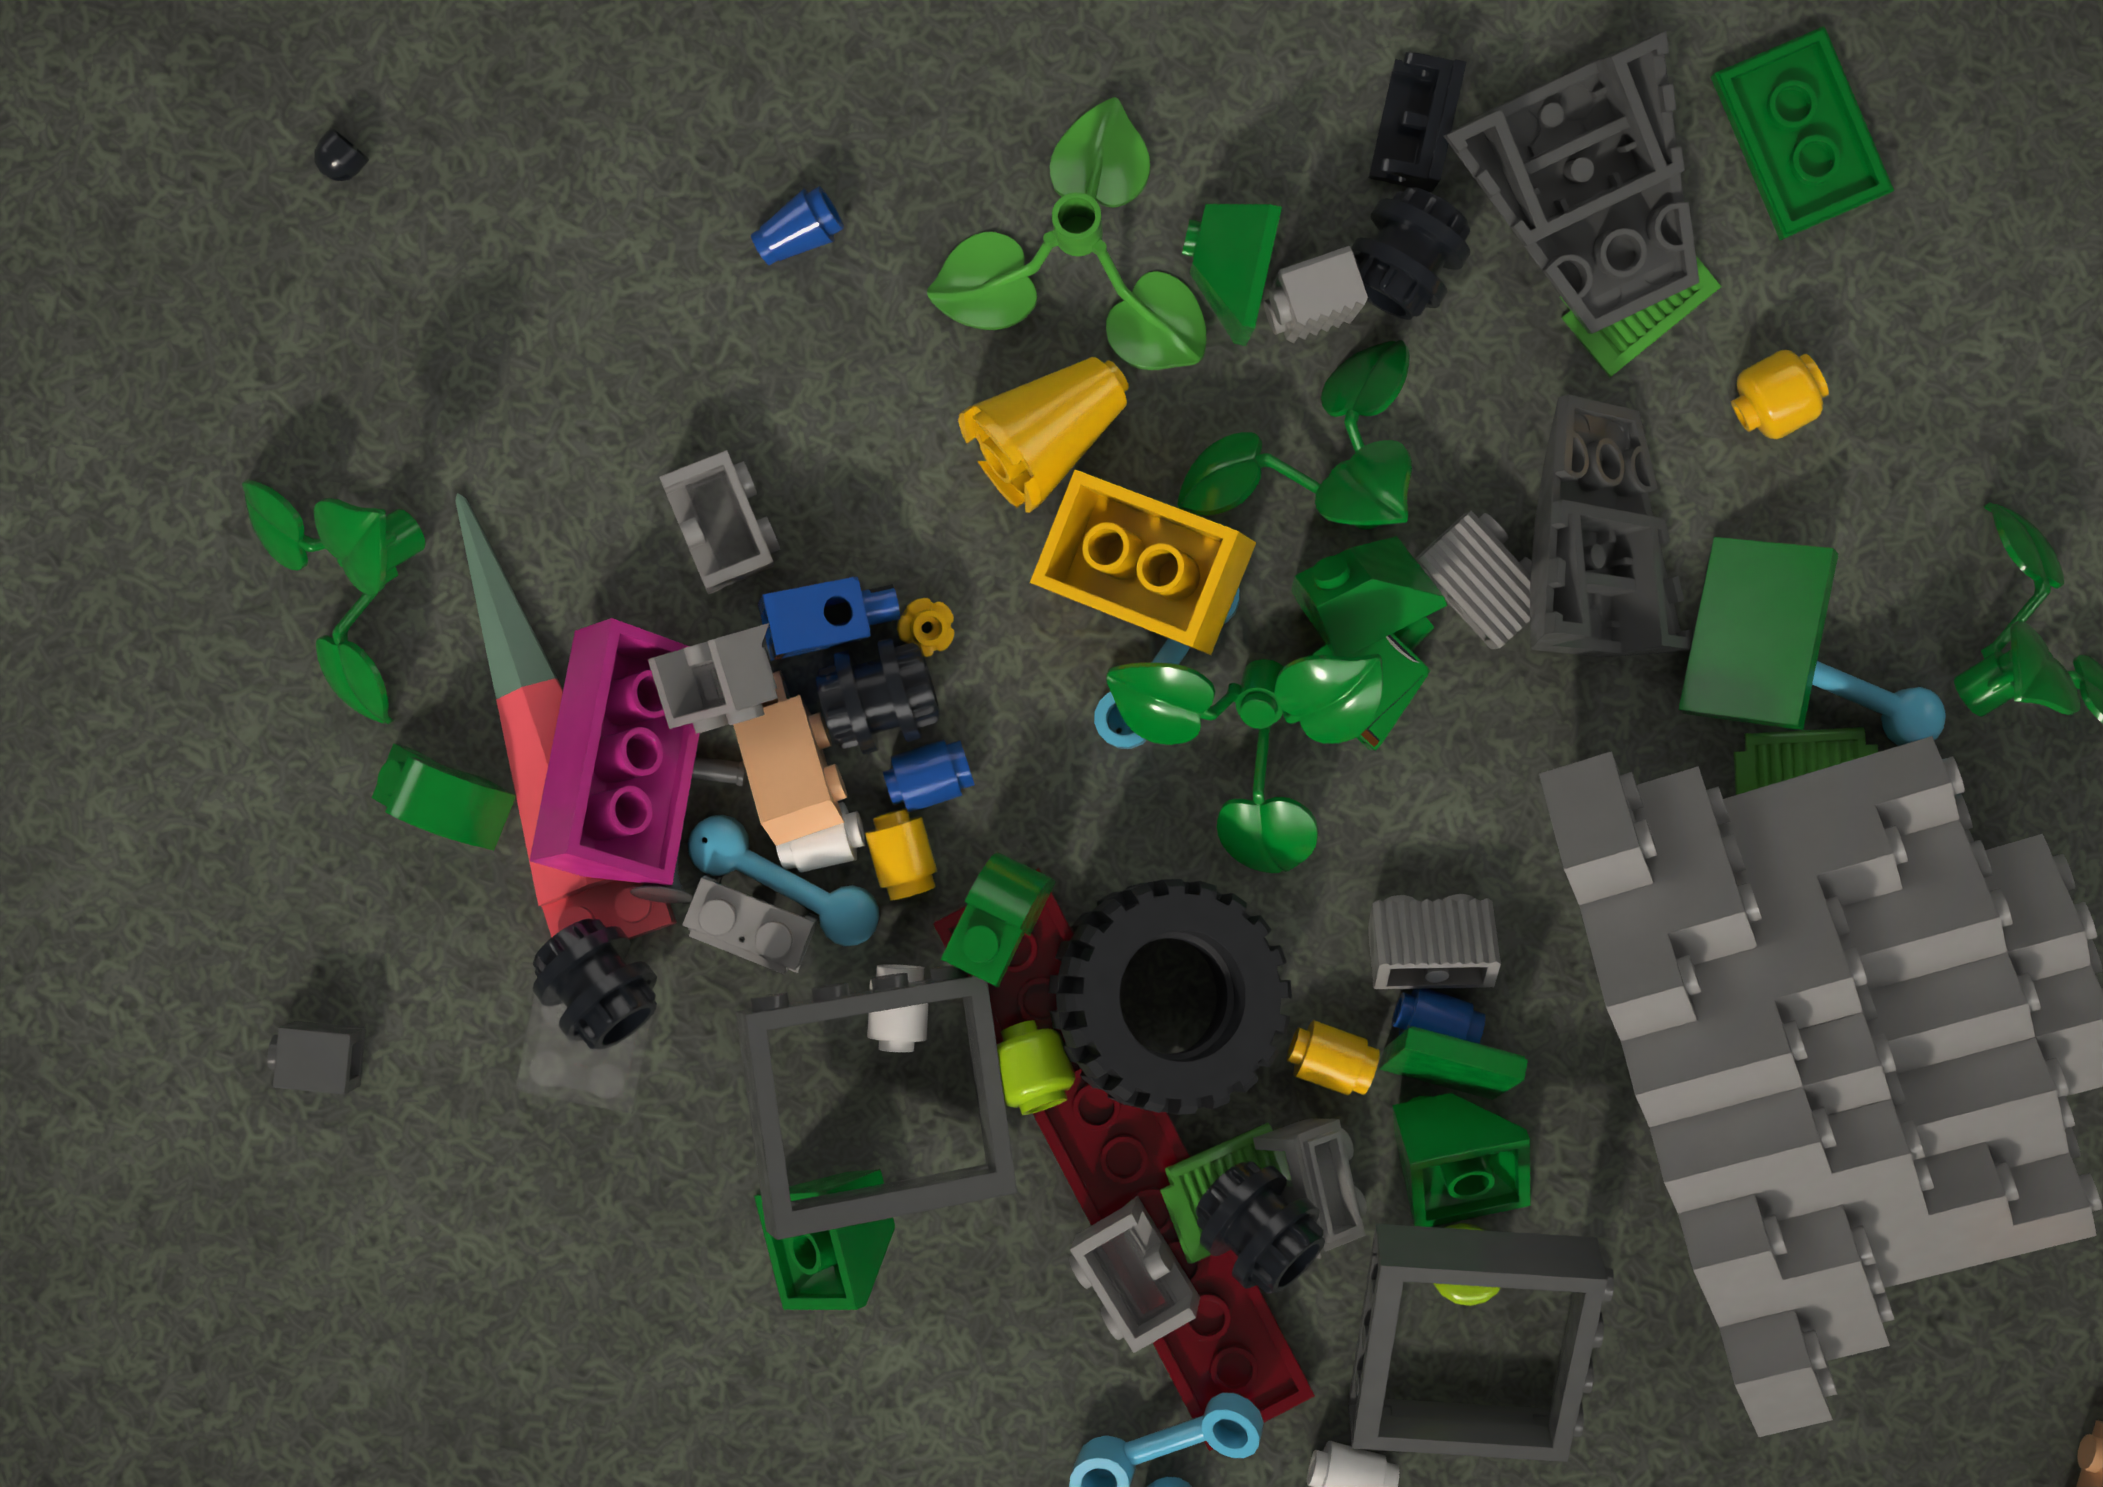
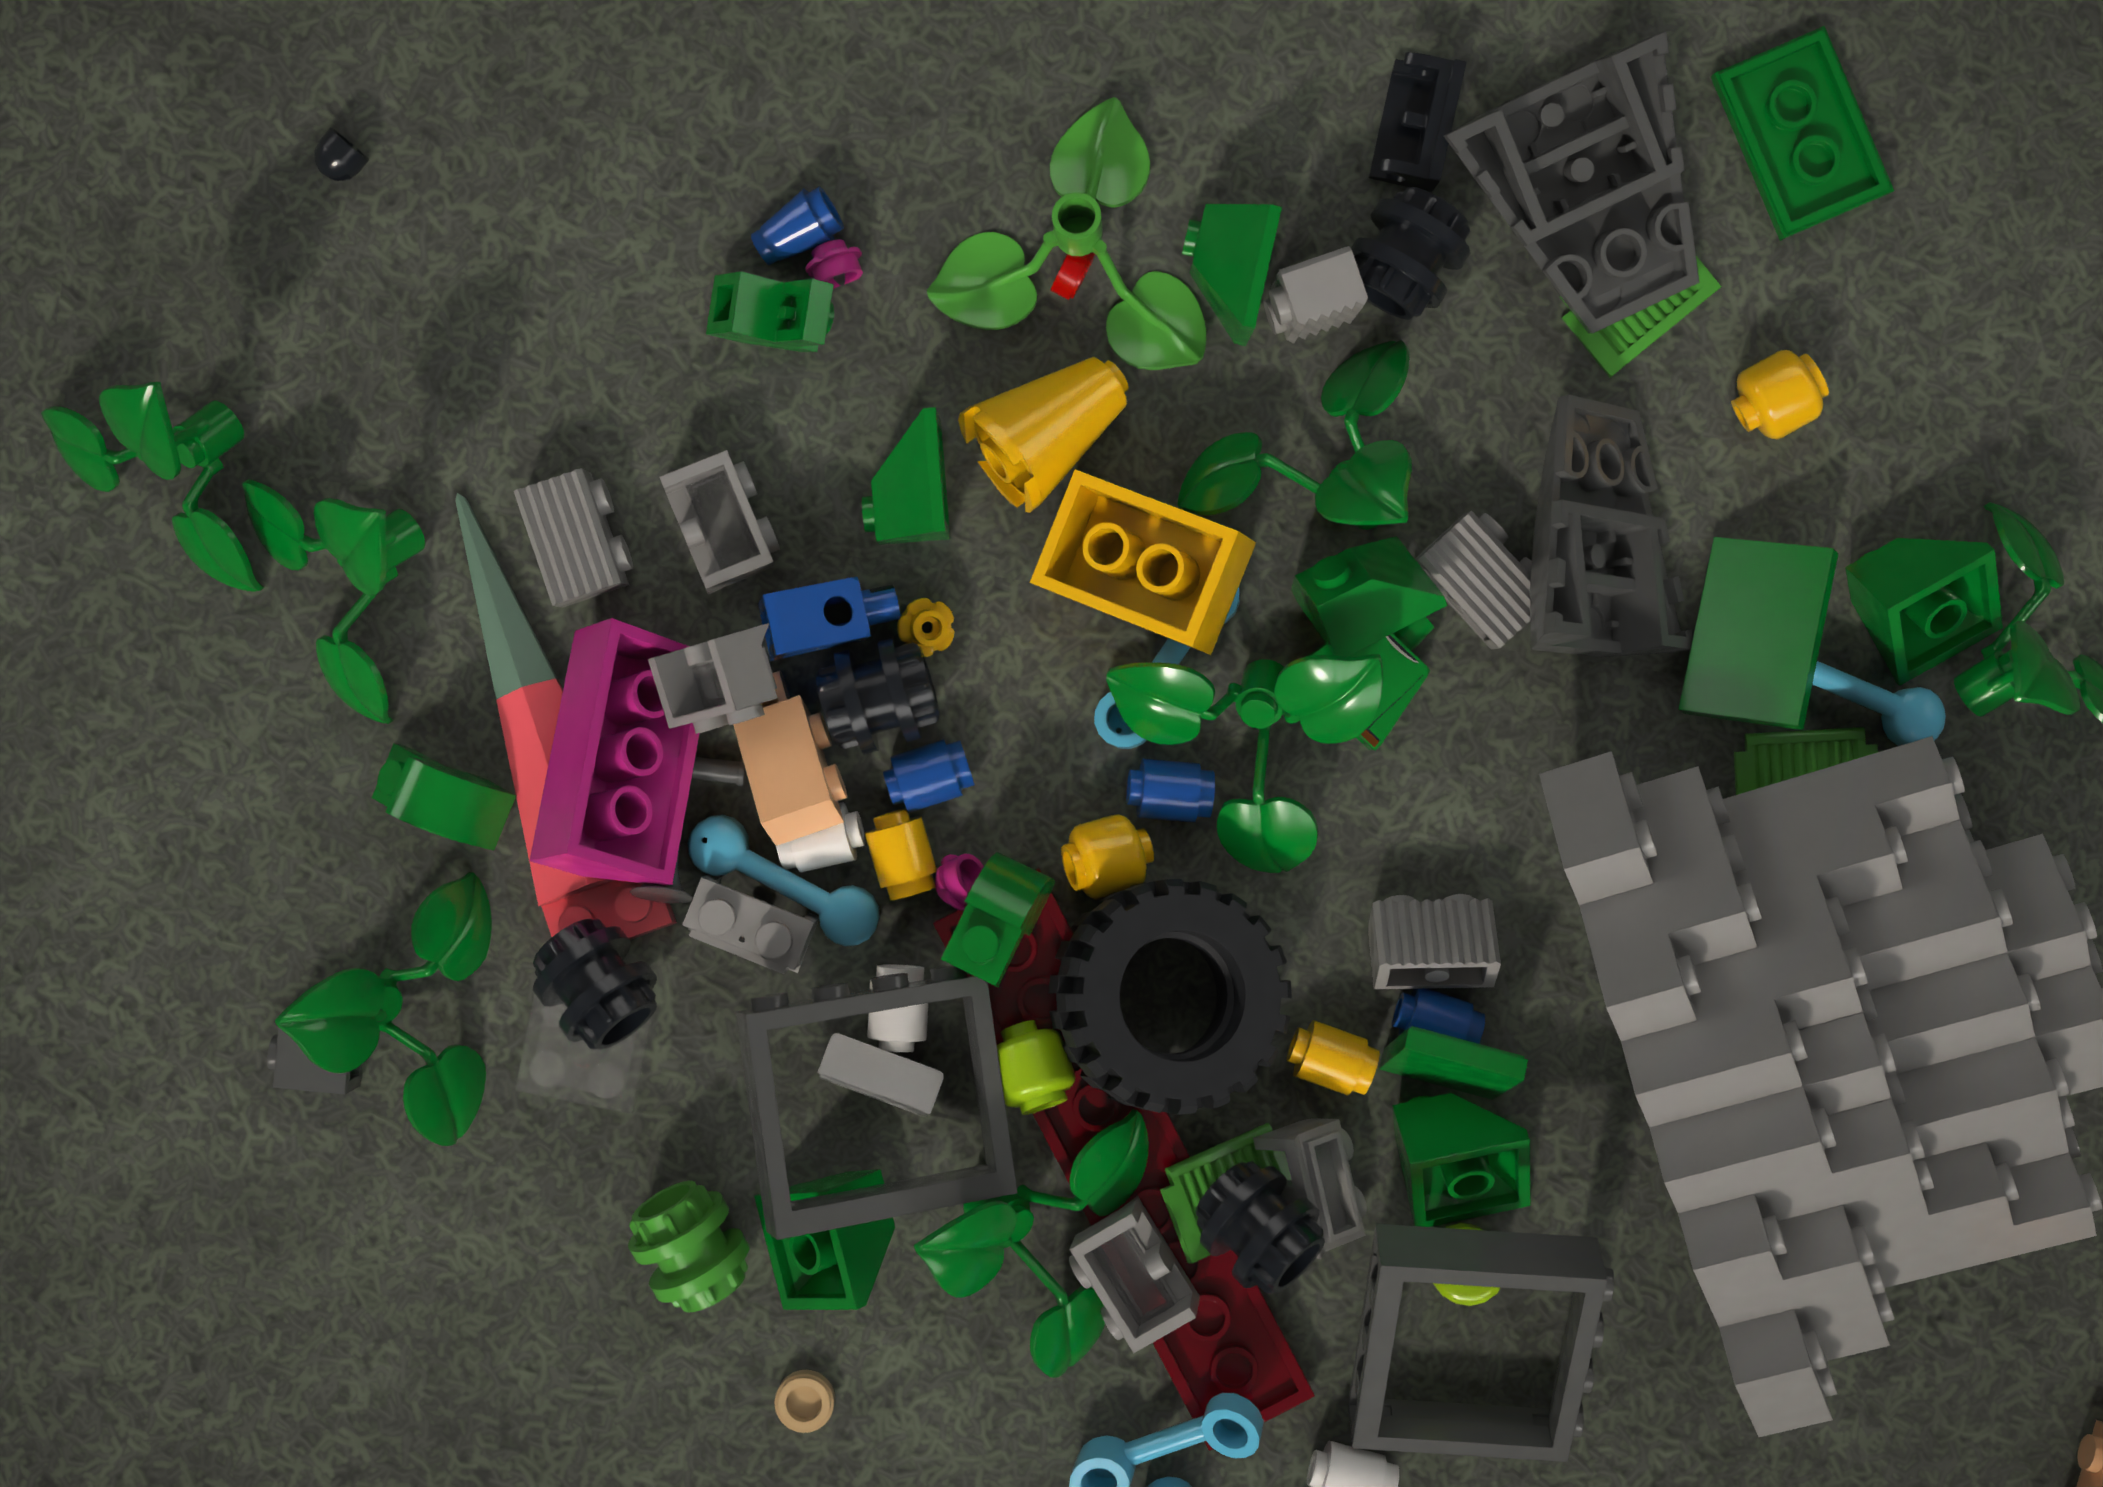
none -> green plant [41,382,265,592]
none -> green plant [275,872,492,1146]
none -> light grey brick [514,468,633,608]
none -> bright green piece [628,1181,750,1312]
none -> green brick [706,271,834,352]
none -> tan tile [775,1370,835,1433]
none -> dark pink plate [805,239,863,289]
none -> white slope [817,1033,944,1118]
none -> green slope [862,407,951,545]
none -> green plant [914,1108,1149,1378]
none -> dark pink plate [935,853,984,910]
none -> red tile [1050,252,1096,300]
none -> yellow head [1061,814,1154,900]
none -> blue brick [1126,759,1215,823]
none -> green slope [1845,538,2003,686]

